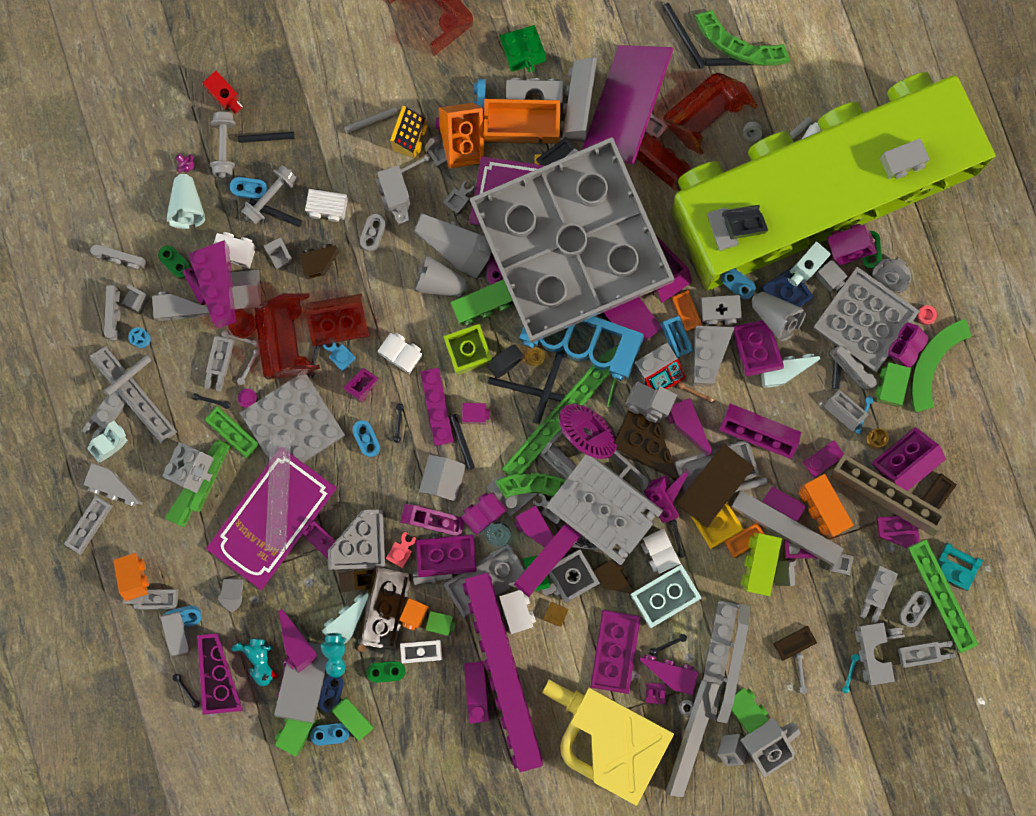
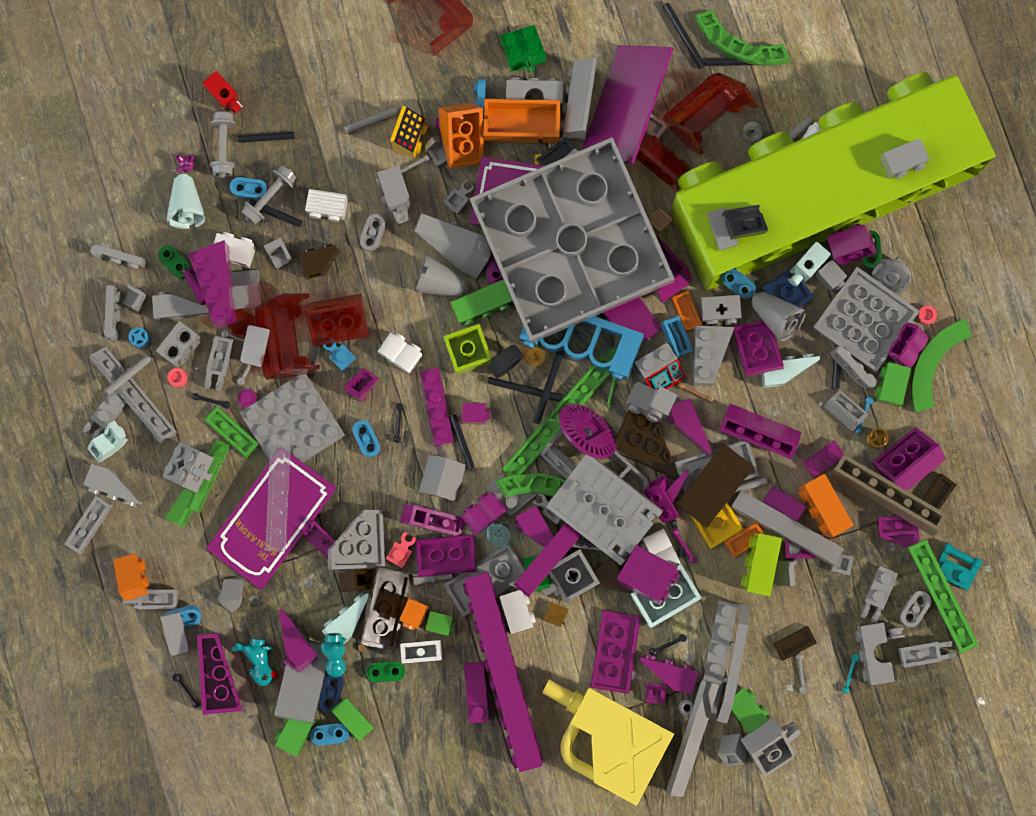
none -> light grey brick [156,321,201,367]
none -> coral tile [167,368,187,388]
none -> light grey slope [240,325,270,367]
none -> magenta brick [617,545,680,606]
none -> light nougat slope [648,208,673,235]
none -> magenta hinge [672,528,697,563]

